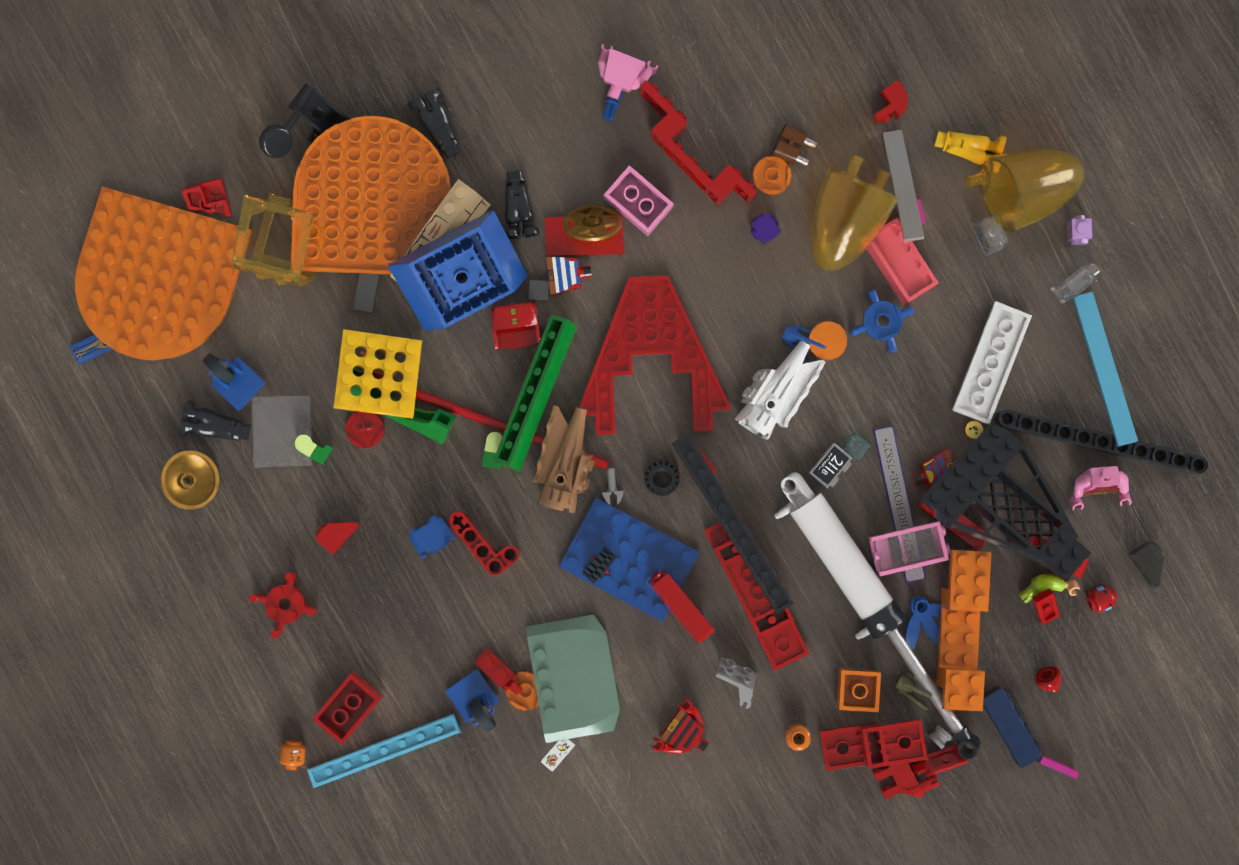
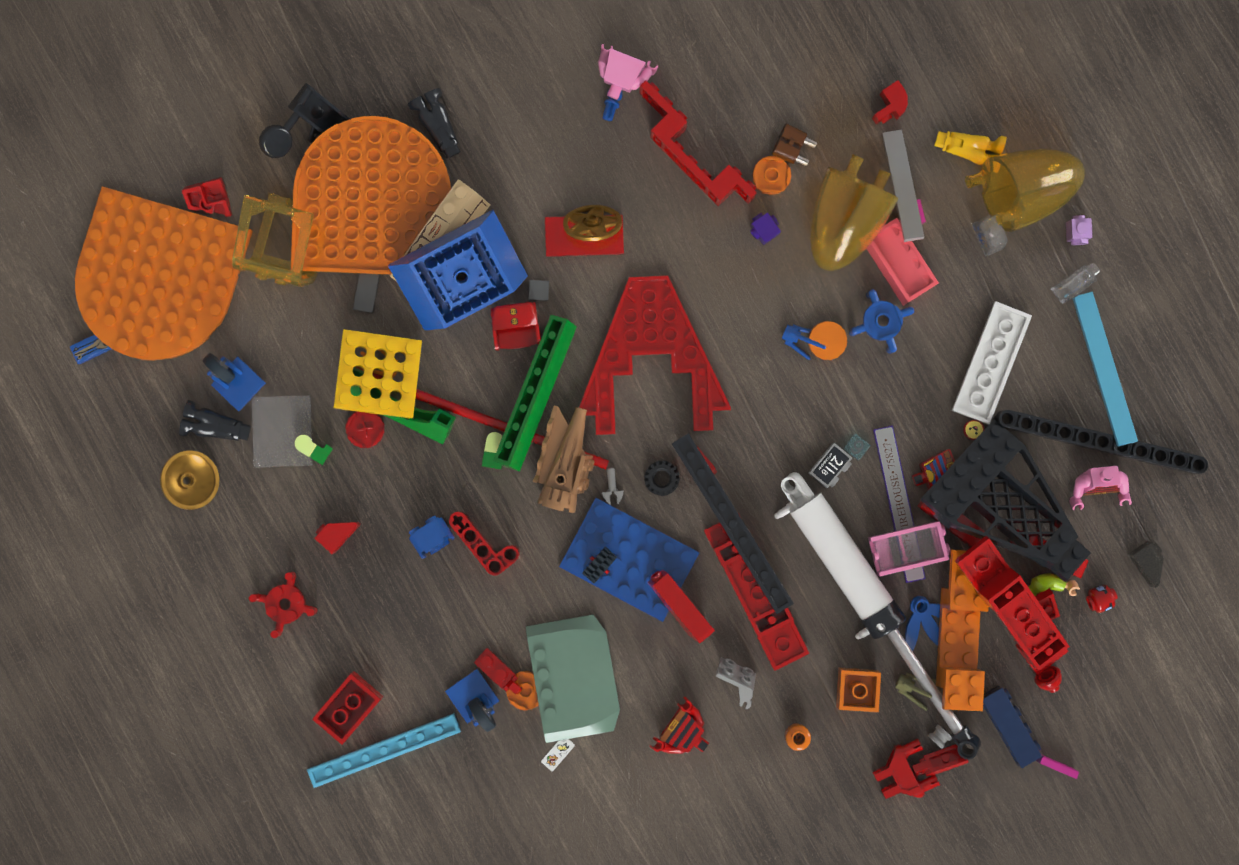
orange head [279,740,306,770] -> none
black piece [505,170,540,239] -> none
torso [546,257,592,296] -> none
bright pink brick [604,165,674,236] -> none
white piece [735,340,825,440] -> none
red bracket [819,719,928,771] -> none
none -> red bracket [954,536,1070,675]

